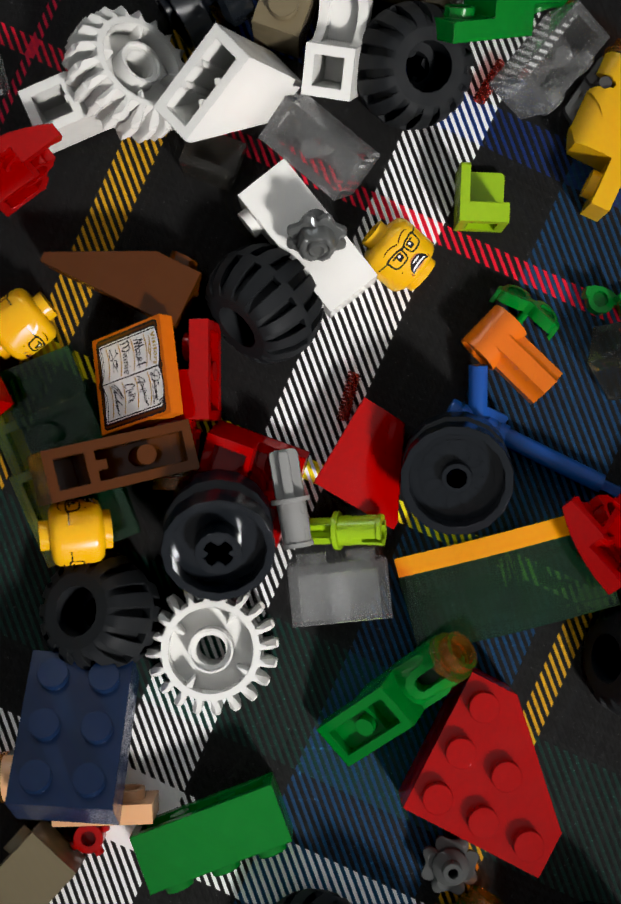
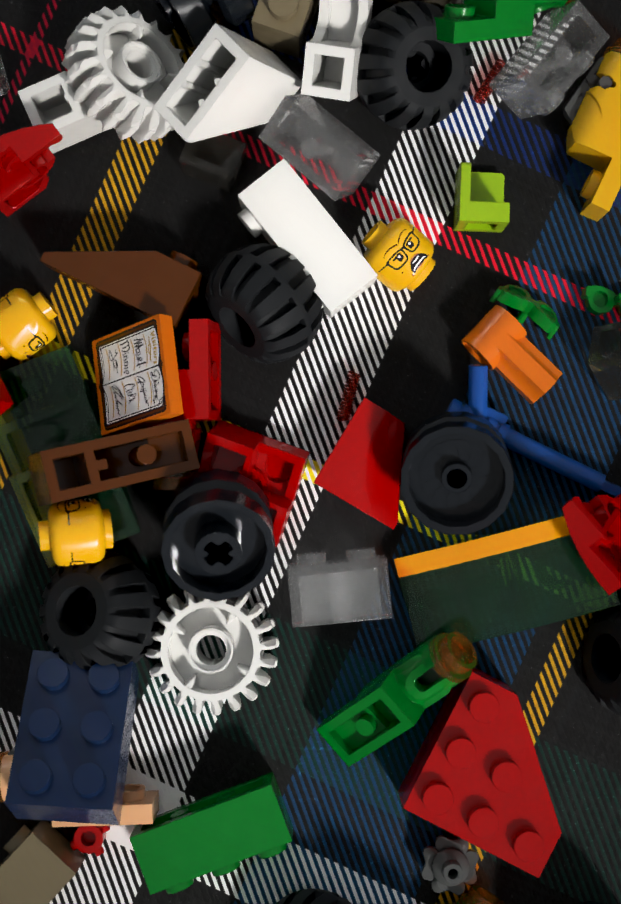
light grey axle [268,448,314,550] -> none
dark grey plant [287,209,347,262] -> none
lime axle [309,511,387,550] -> none

